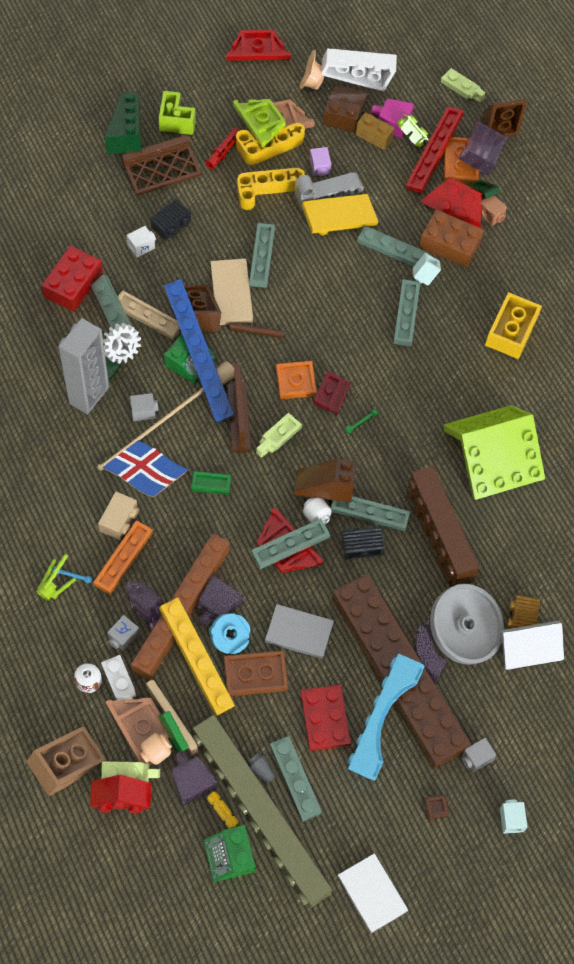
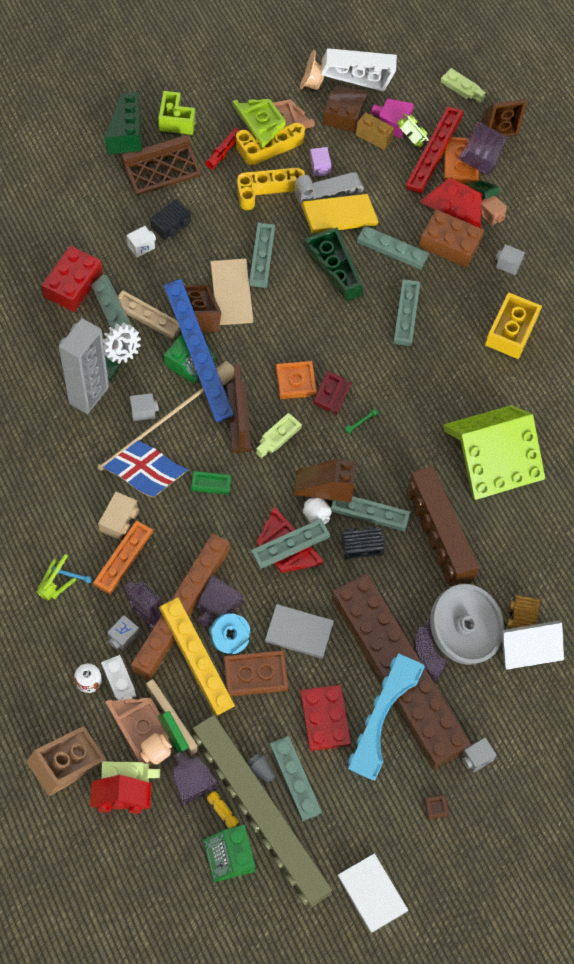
red wing [227,30,291,61] -> none
reddish brown bar [229,323,284,338] -> none
light aqua brick [413,253,441,285] -> none
light aqua brick [500,800,527,833] -> none
none -> dark green wedge [304,227,363,301]
none -> light grey brick [495,244,525,275]

